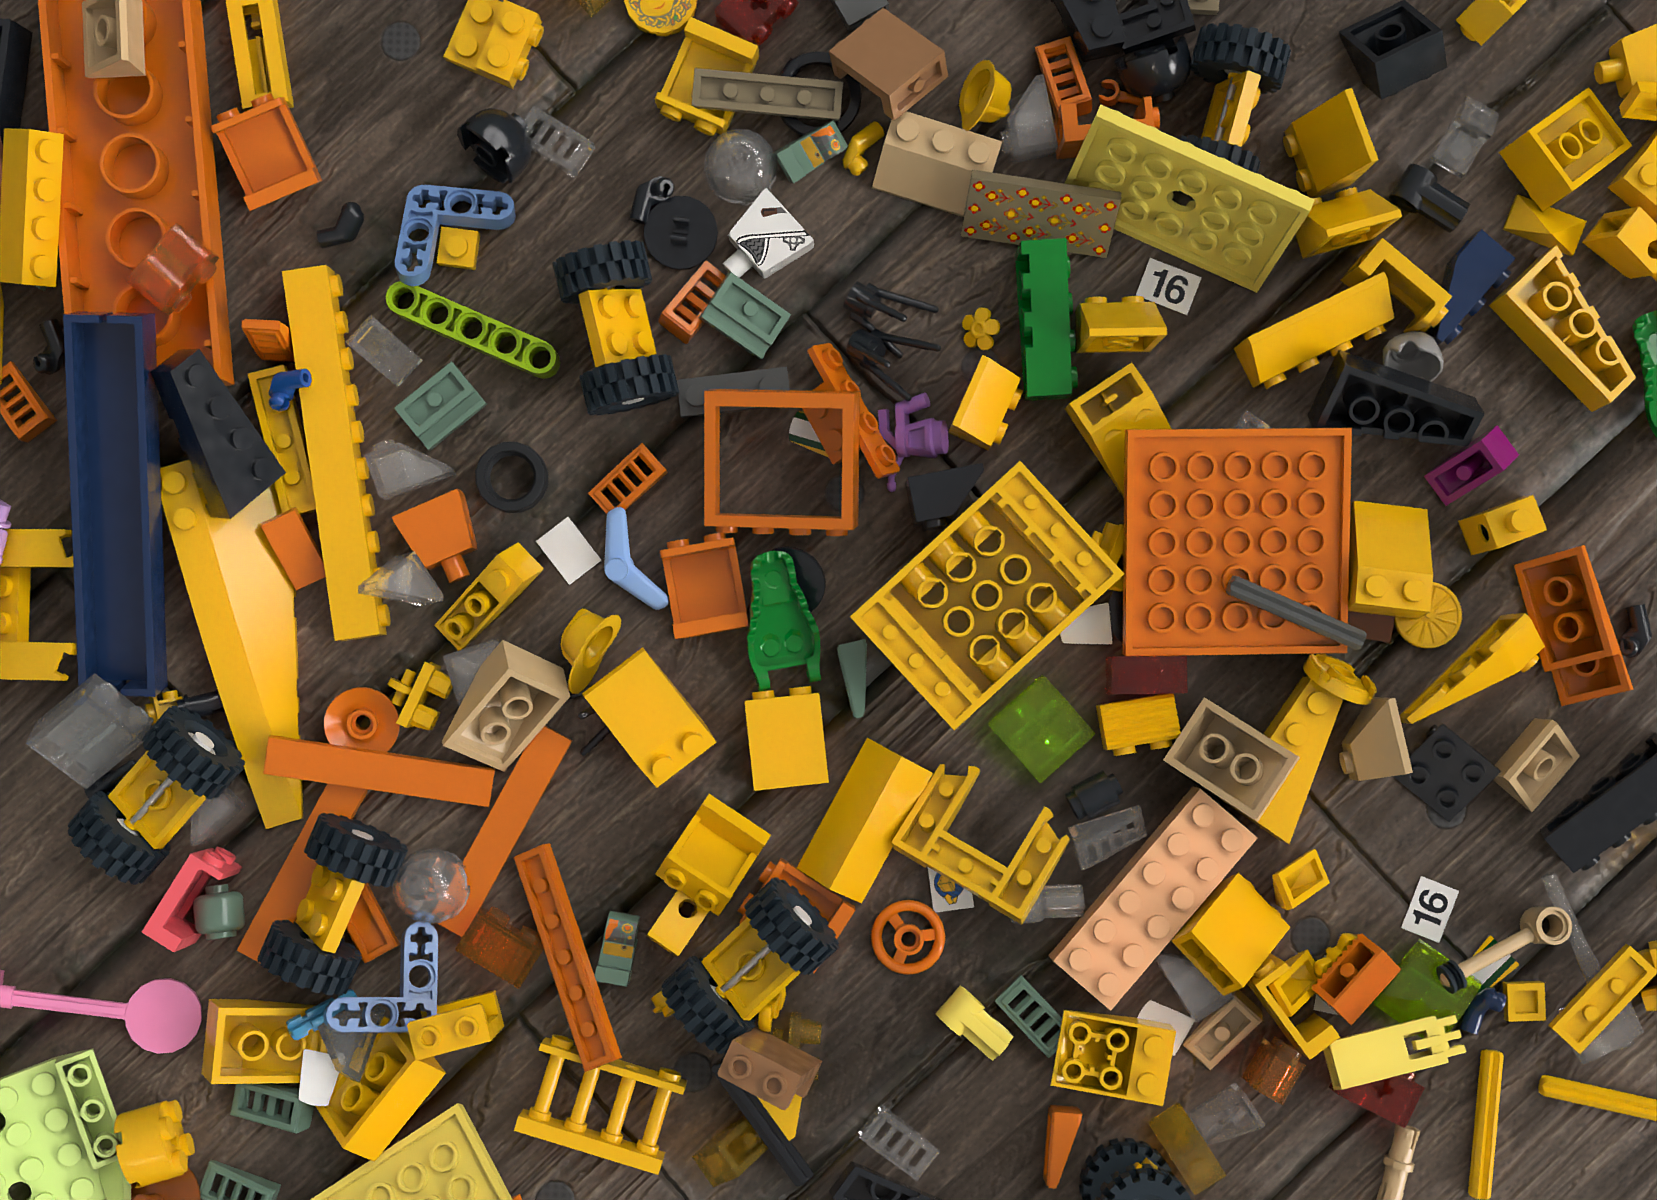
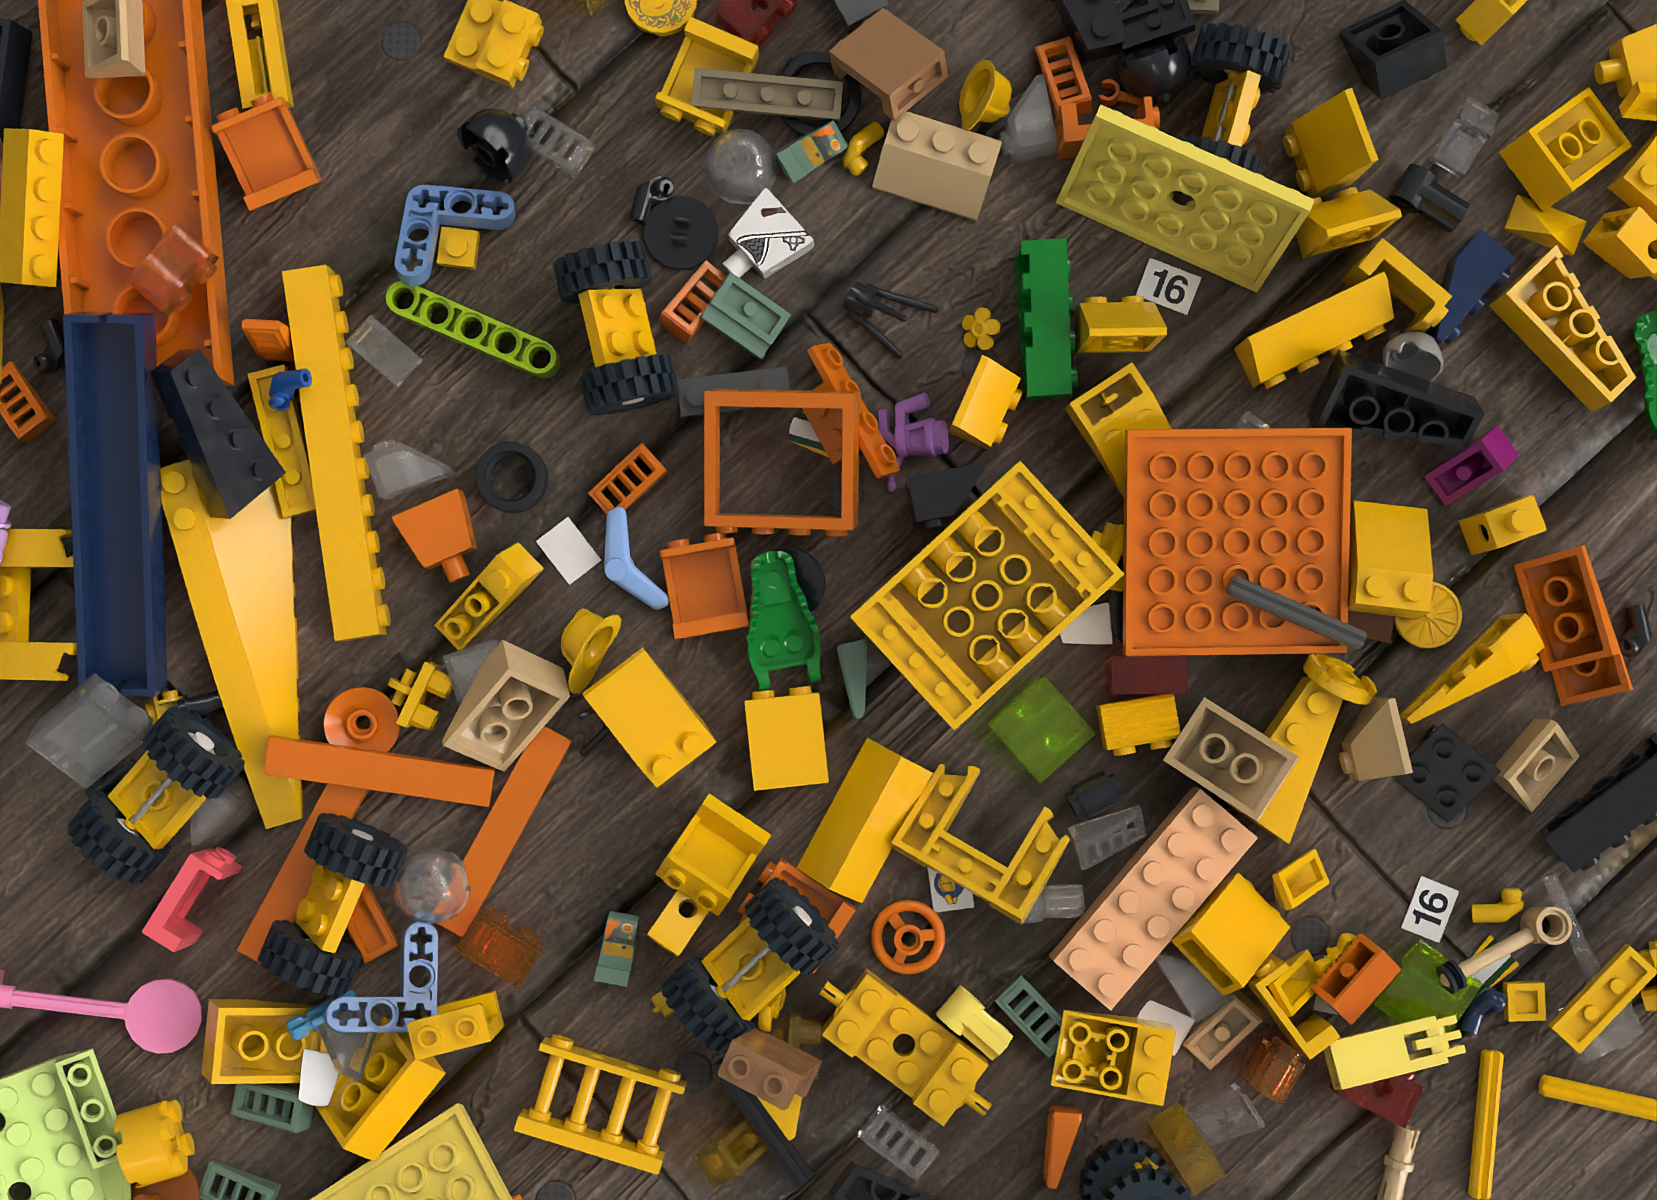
sand green head [193,884,245,940] -> none
orange tile [261,507,325,591] -> none
black arm [317,202,364,249] -> none
clear slope [358,551,443,606] -> none
sand green plate [394,361,487,451] -> none
orange tile [514,843,622,1072] -> none
black plant [846,328,941,402] -> none
dark tan tile [961,170,1121,258] -> none
none -> yellow brick [818,968,992,1127]
none -> yellow arm [1472,888,1524,923]

